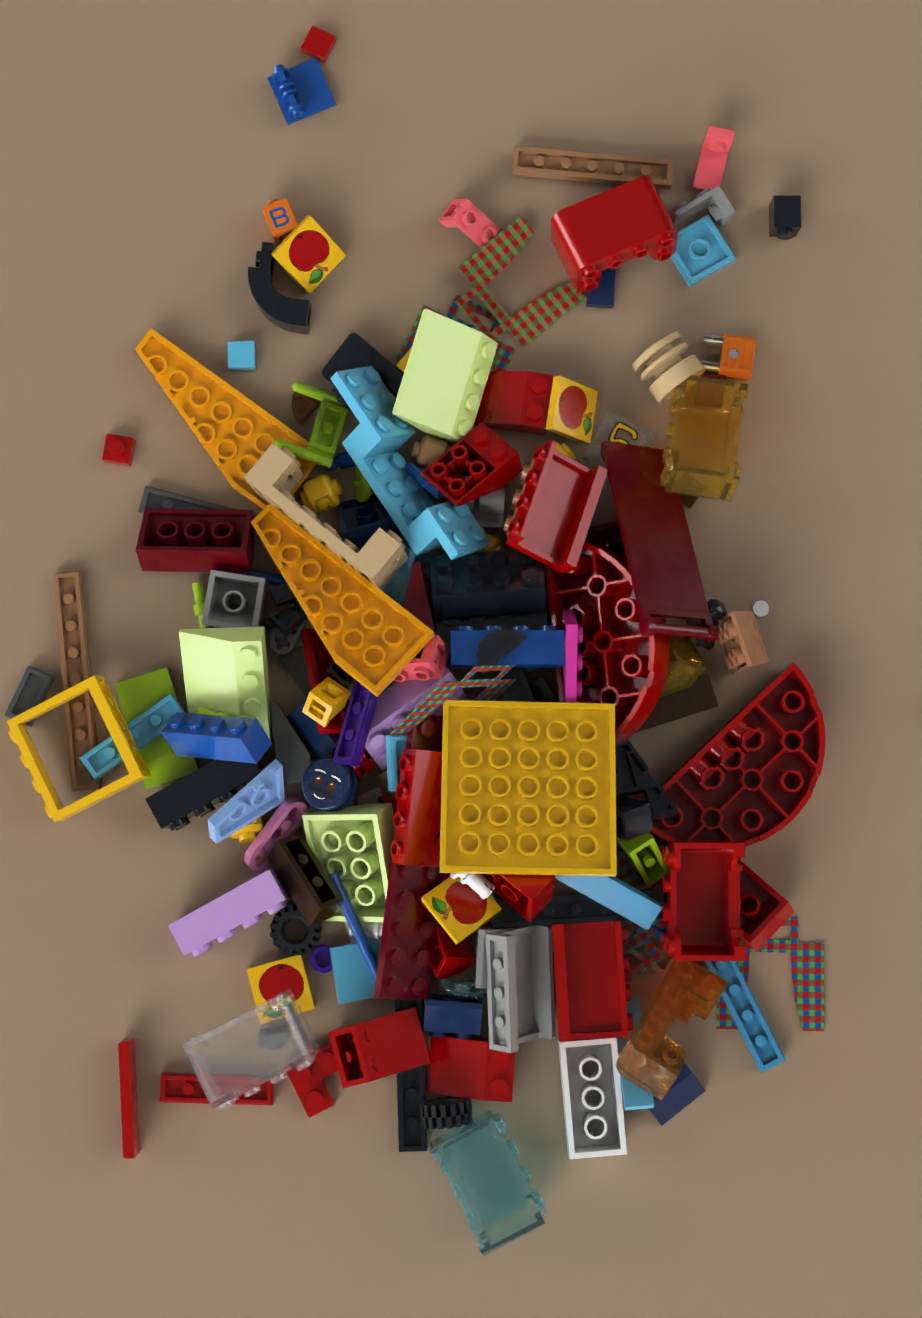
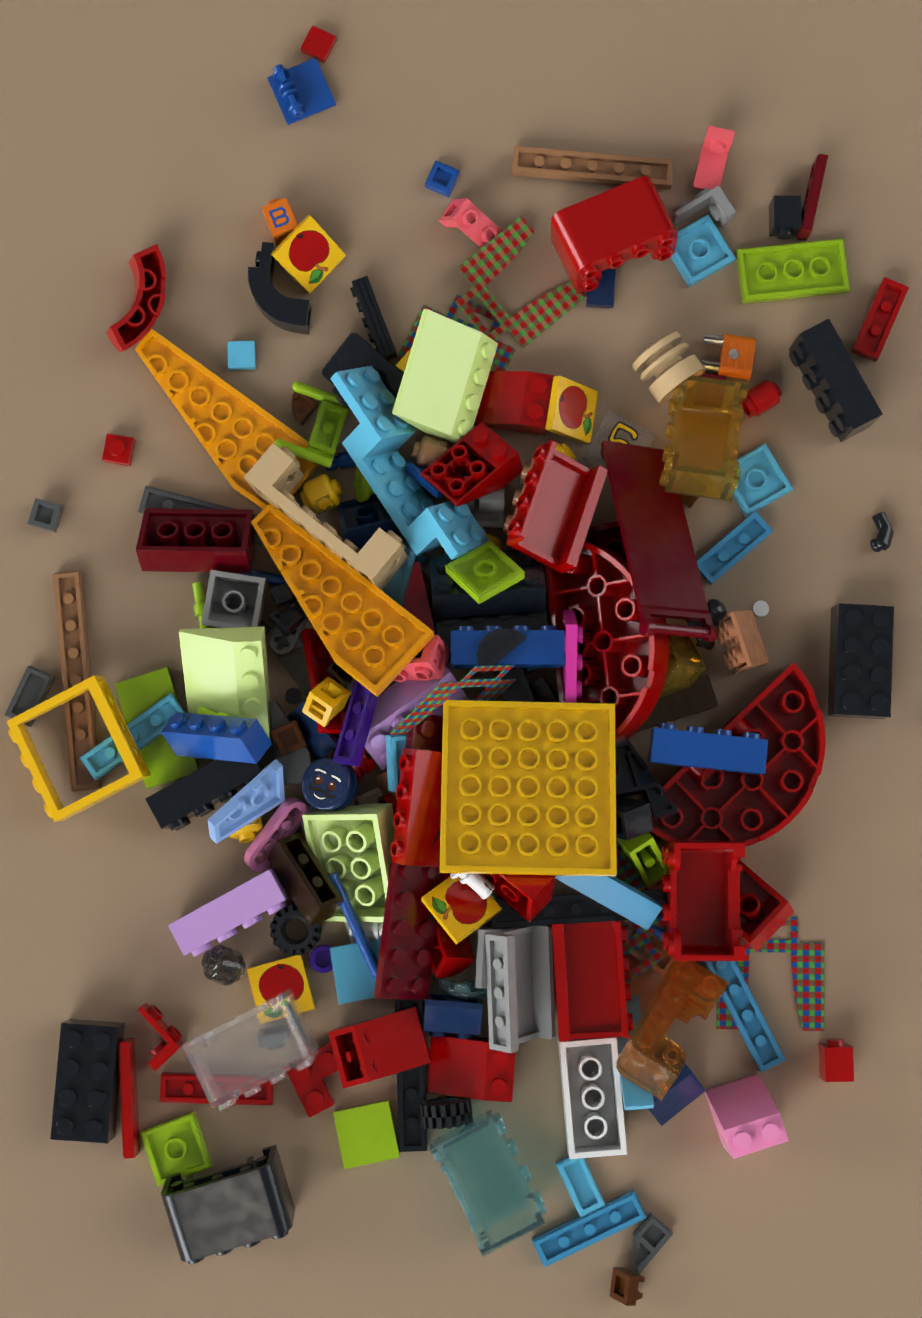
none -> dark grey plate [28,498,64,533]
none -> black brick [50,1019,125,1144]
none -> red brick [106,244,166,352]
none -> red bracket [138,1003,185,1071]
none -> lime tile [140,1111,213,1187]
none -> black windscreen [161,1145,295,1264]
none -> clear smoke head [201,944,245,986]
none -> reddish brown tile [270,720,307,757]
none -> black sticker [285,688,301,704]
none -> lime tile [333,1099,400,1169]
none -> black piece [350,276,397,360]
none -> blue tile [425,160,460,197]
none -> lime tile [445,540,525,604]
none -> dark azure tile [532,1189,647,1267]
none -> medium azure tile [555,1156,606,1217]
none -> reddish brown tile [610,1267,645,1306]
none -> dark grey tile [632,1212,673,1274]
none -> blue brick [648,723,768,775]
none -> dark azure plate [697,511,773,586]
none -> bright pink slope [705,1073,789,1159]
none -> medium azure tile [718,443,793,518]
none -> lime tile [735,238,850,304]
none -> red brick [739,380,782,418]
none -> black brick [789,319,883,442]
none -> dark red tile [796,153,828,241]
none -> red brick [818,1038,854,1082]
none -> black brick [827,603,894,719]
none -> red plate [851,277,909,362]
none -> black arm [870,511,894,552]

